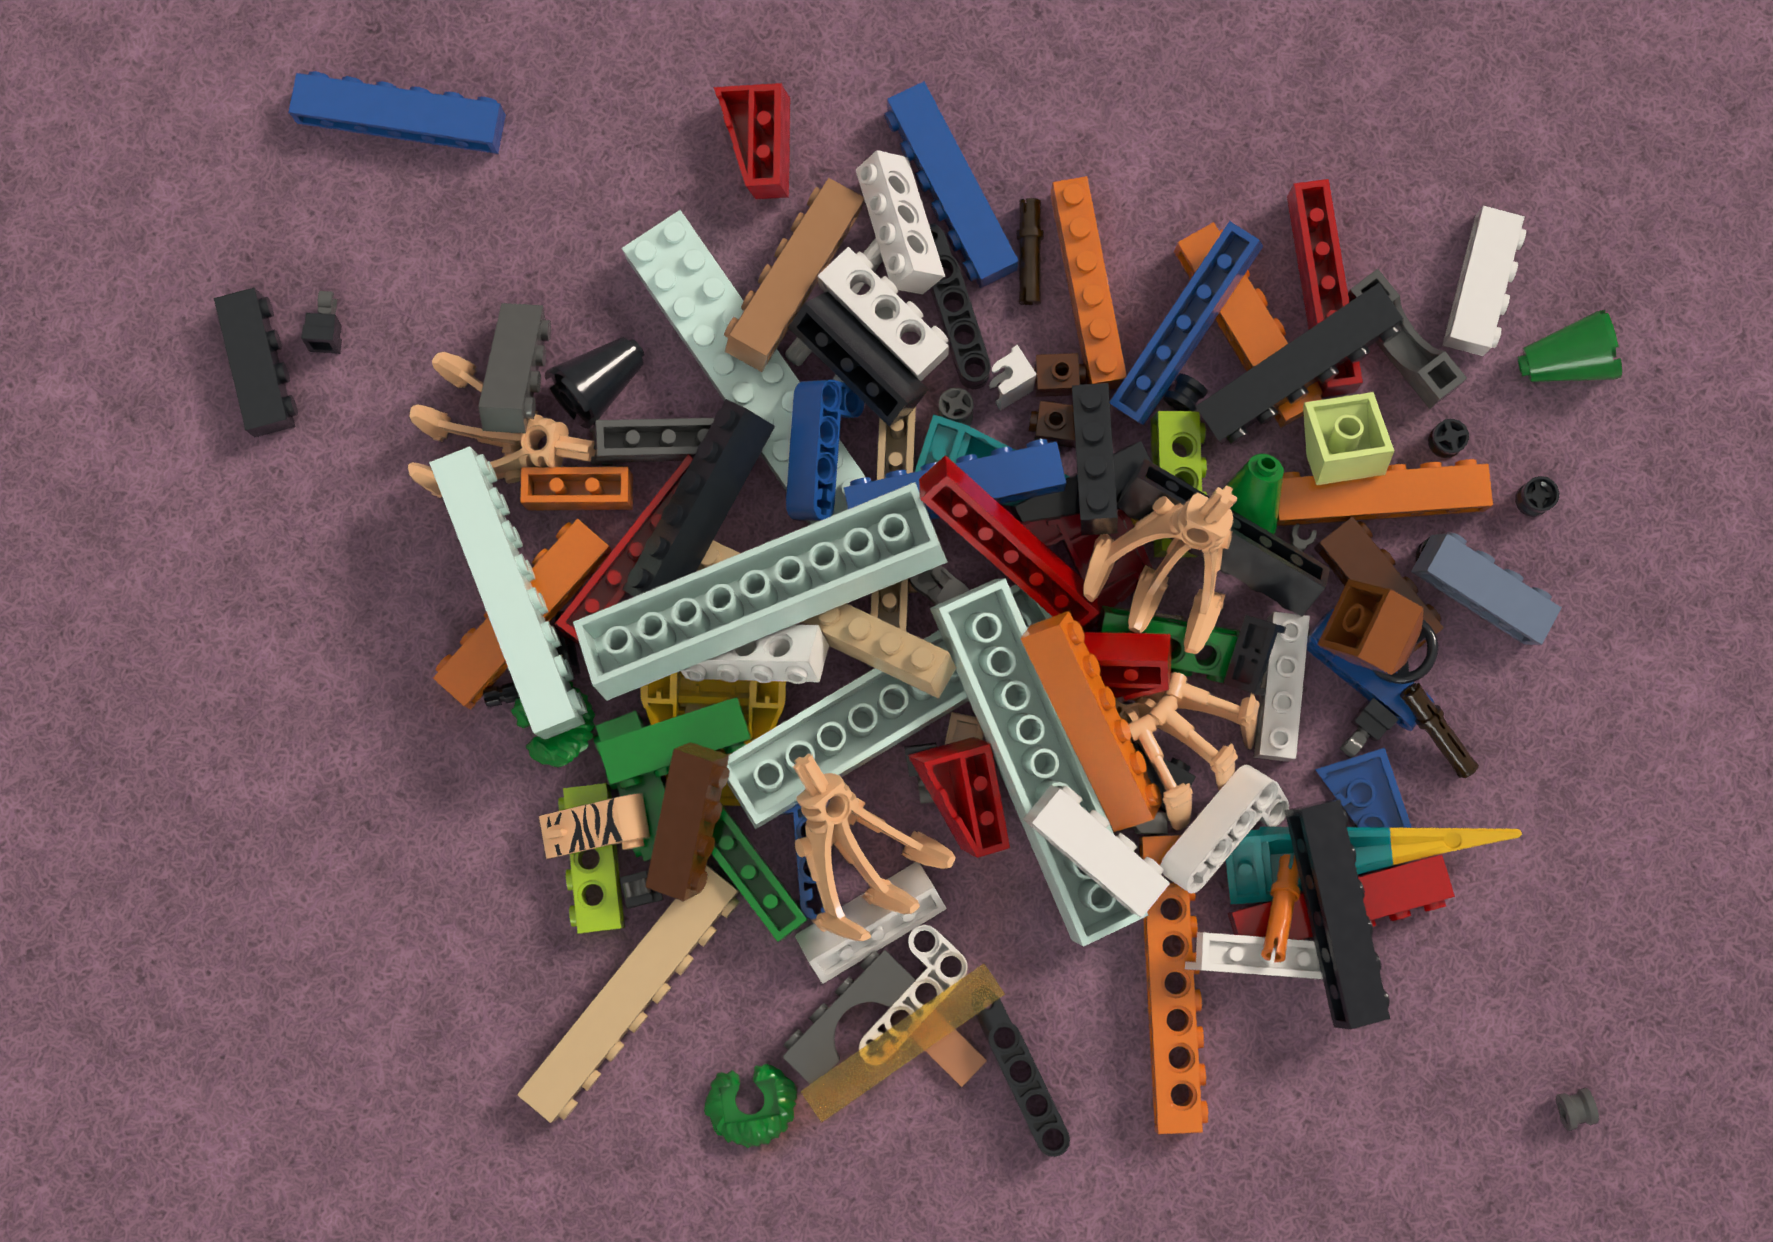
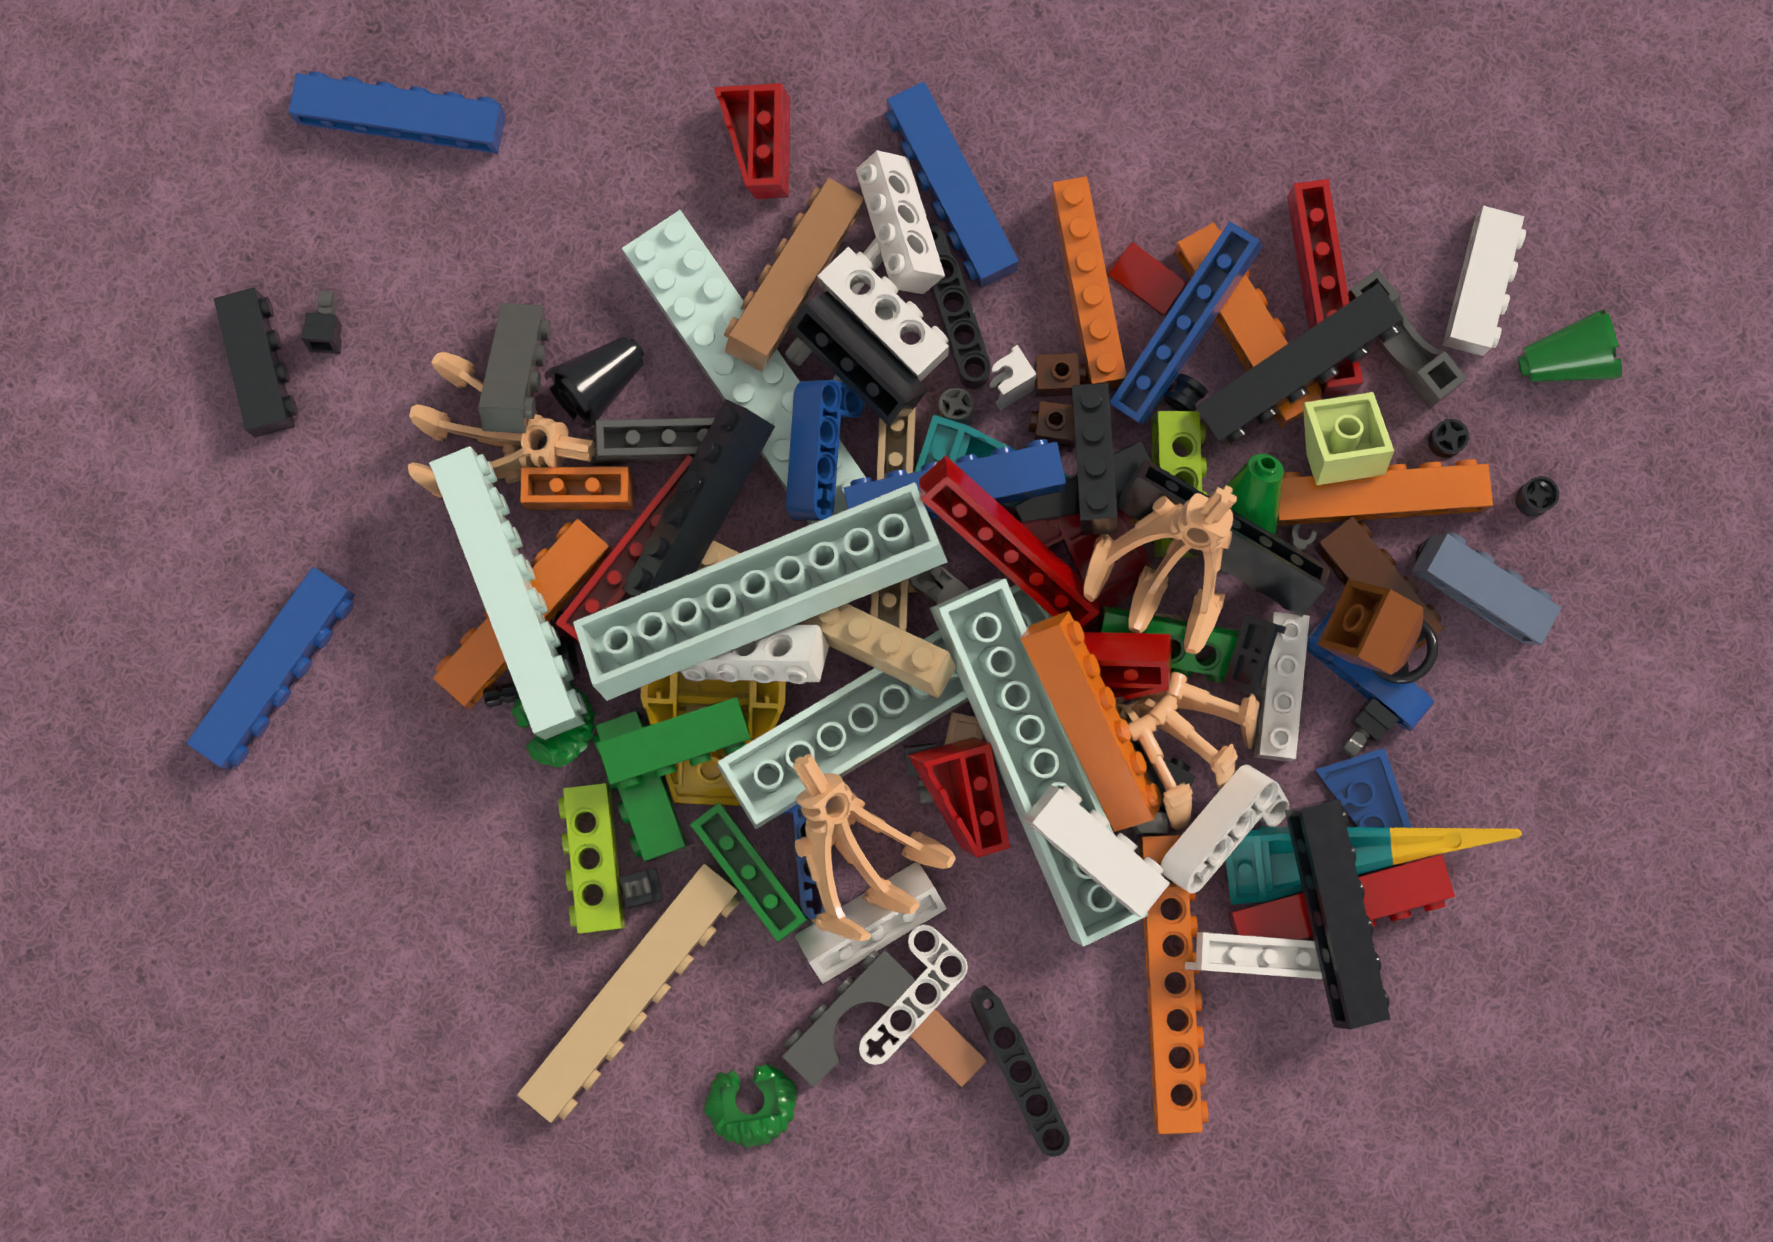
light nougat door [539,794,650,859] -> none
reddish brown brick [645,742,729,901] -> none
clear yellow plate [800,963,1005,1123] -> none
dark brown pin [1016,198,1044,305] -> none
orange pin [1261,854,1300,962] -> none
dark brown pin [1400,683,1479,778] -> none
dark grey wheel [1556,1088,1599,1131] -> none
none -> blue brick [186,567,355,770]
none -> red slope [1108,242,1187,316]

